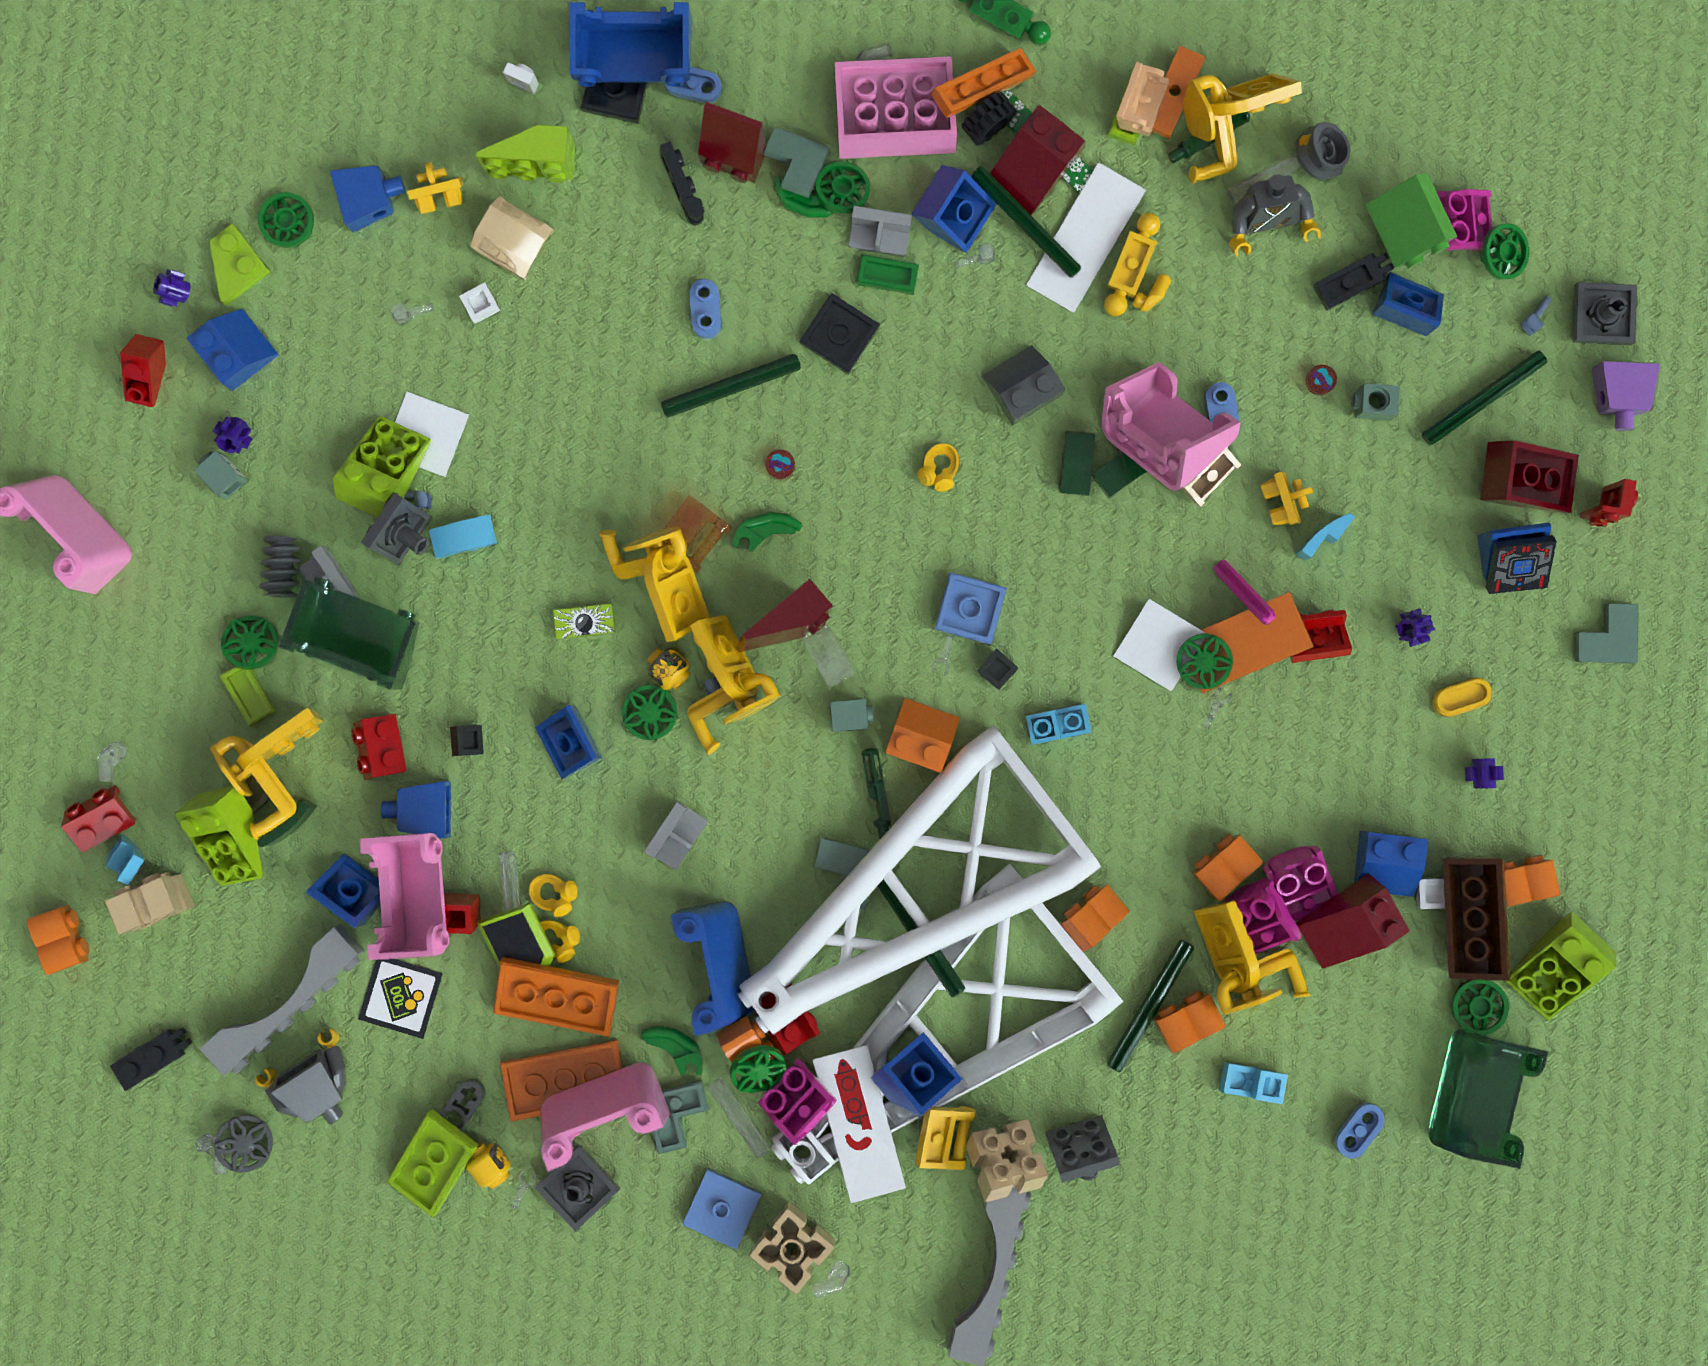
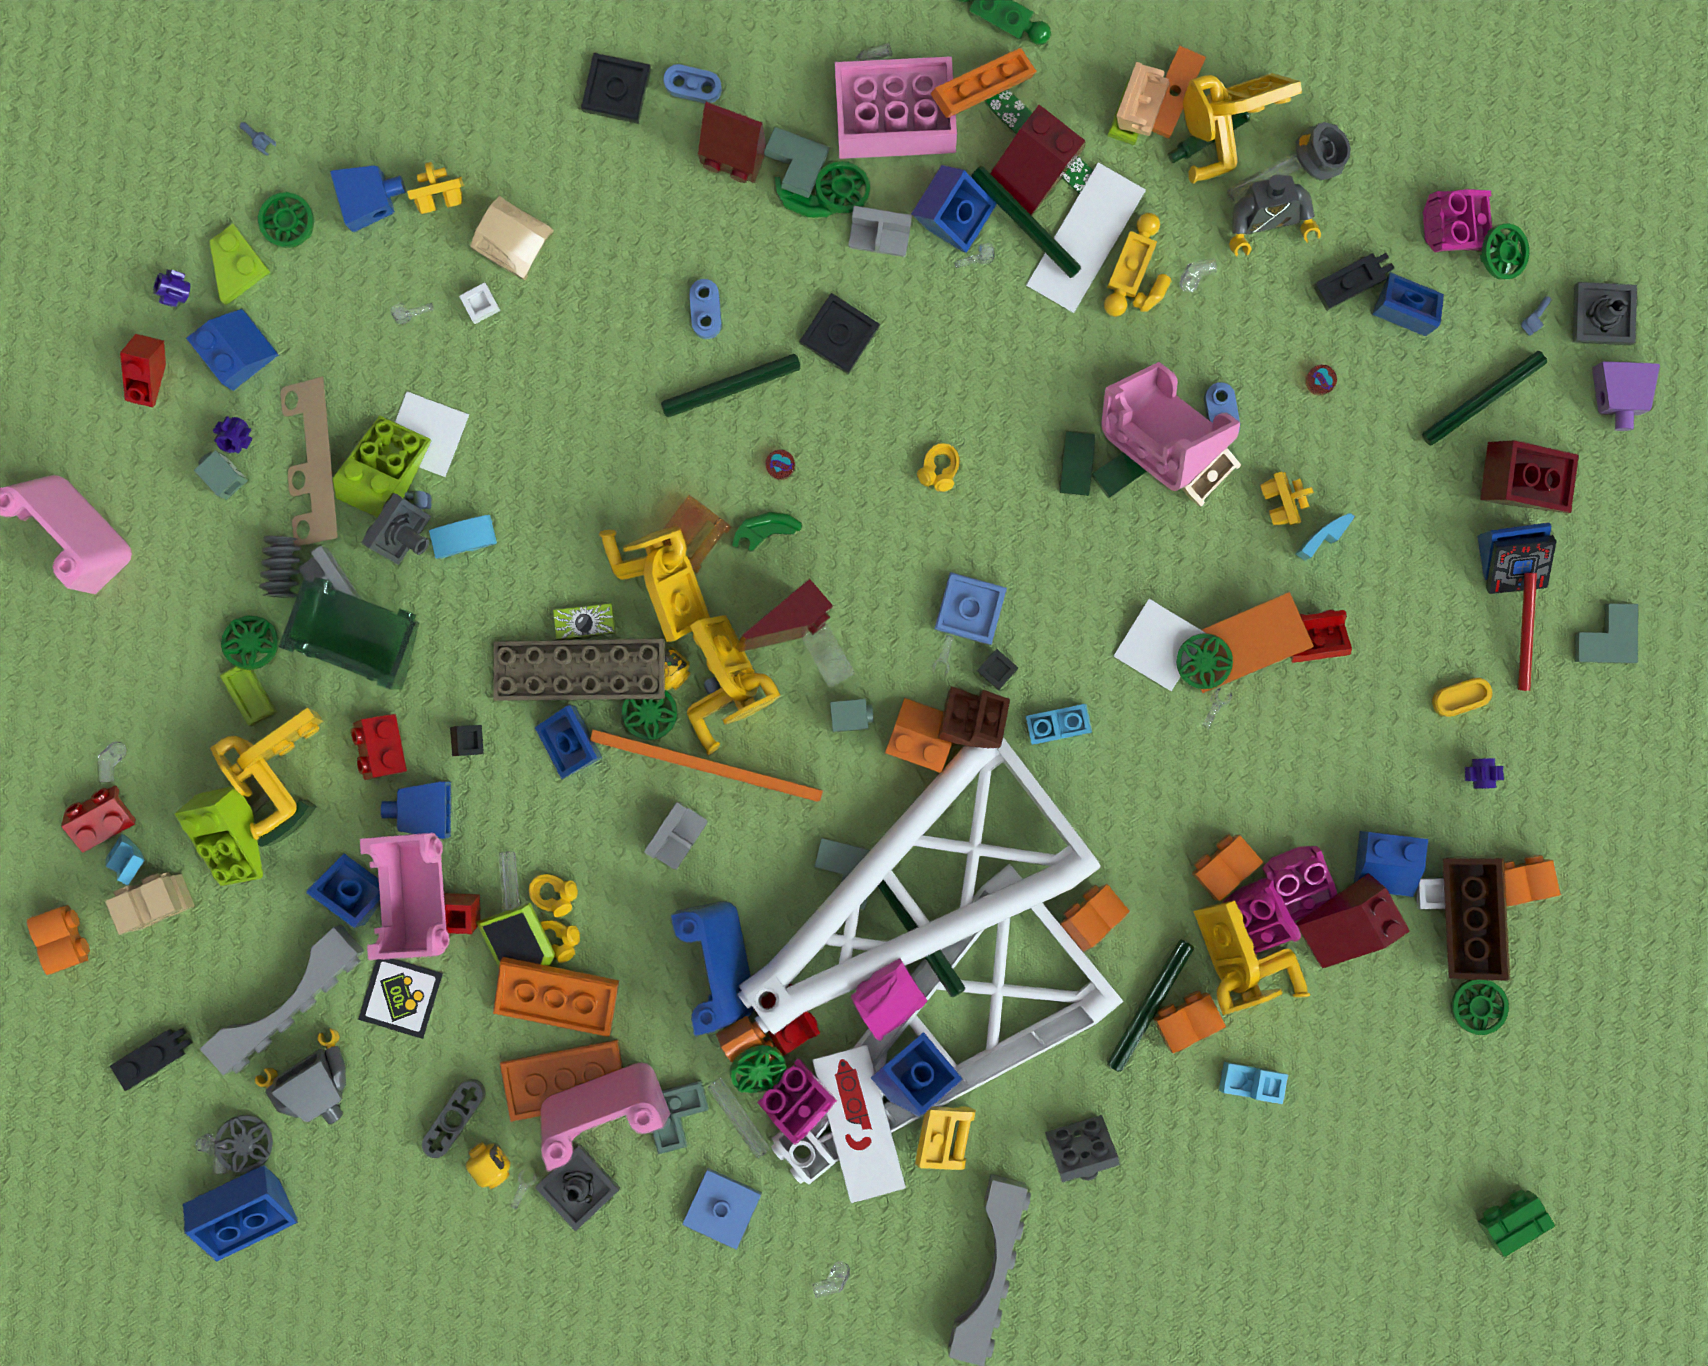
lime tile [387,1109,479,1218] -> none
lime slope [476,125,576,183] -> none
white plate [503,62,539,94] -> none
blue windscreen [570,2,692,87] -> none
green piece [641,1025,703,1075] -> none
black hinge [660,141,705,226] -> none
tan brick [749,1201,835,1295] -> none
green tile [856,254,919,295] -> none
dark green piece [861,748,891,839] -> none
black tyre [961,91,1017,146] -> none
tan brick [966,1119,1048,1203] -> none
dark grey slope [982,345,1065,426] -> none
dark pink axle [1213,560,1276,625] -> none
medium blue plate [1334,1102,1385,1158] -> none
sand green brick [1352,384,1400,420] -> none
bright green brick [1365,173,1457,269] -> none
dark purple gear [1395,608,1435,647] -> none
clear green windscreen [1428,1029,1548,1169] -> none
lime slope [1506,911,1617,1021] -> none
red bracket [1580,479,1638,527] -> none
none -> blue slope [183,1165,298,1261]
none -> sand blue hand [240,122,276,156]
none -> tan piece [281,377,338,546]
none -> dark tan plate [494,639,665,701]
none -> orange tile [590,730,823,802]
none -> dark pink slope [851,958,928,1041]
none -> copper slope [938,686,1010,748]
none -> clear arm [1180,258,1217,292]
none -> green brick [1478,1190,1555,1258]
none -> red bar [1518,572,1537,691]

